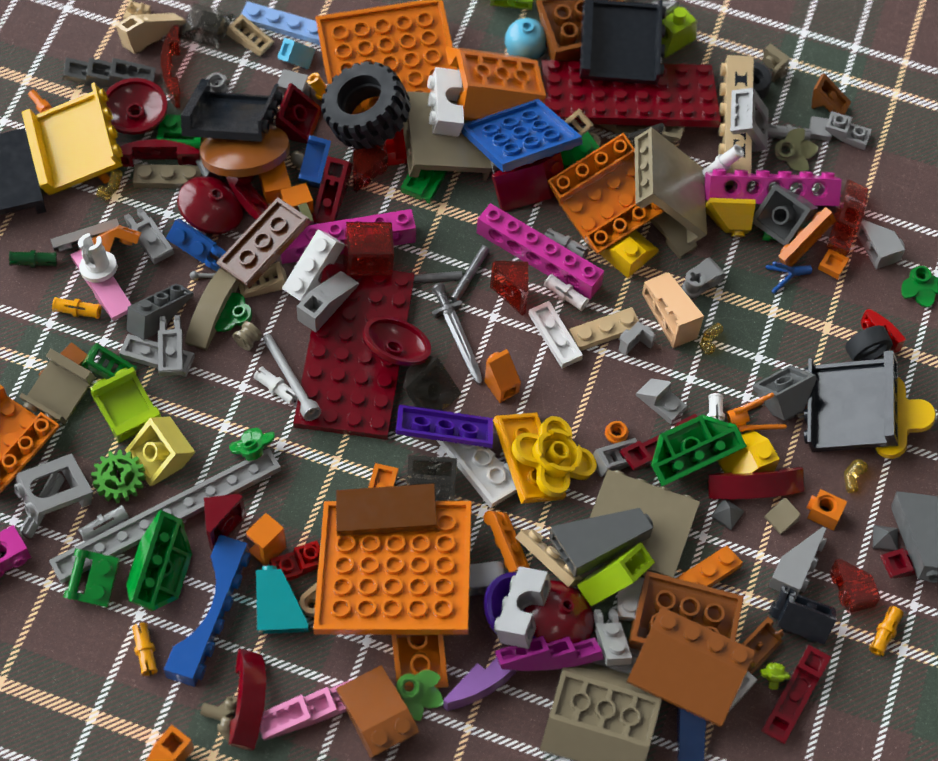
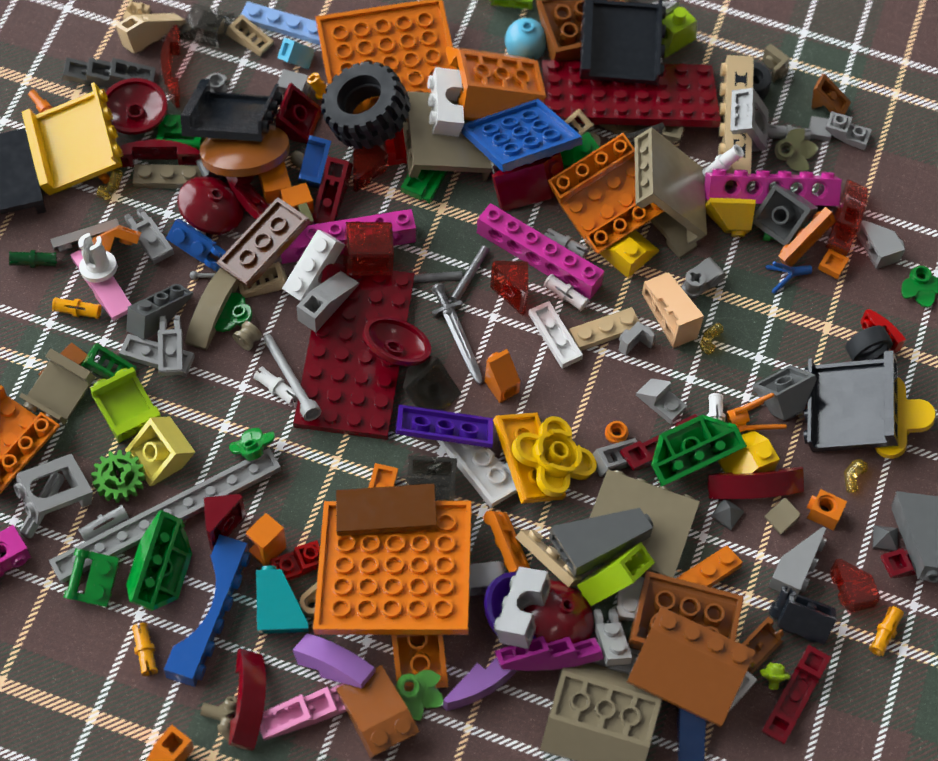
none -> medium lavender slope [293,633,376,688]

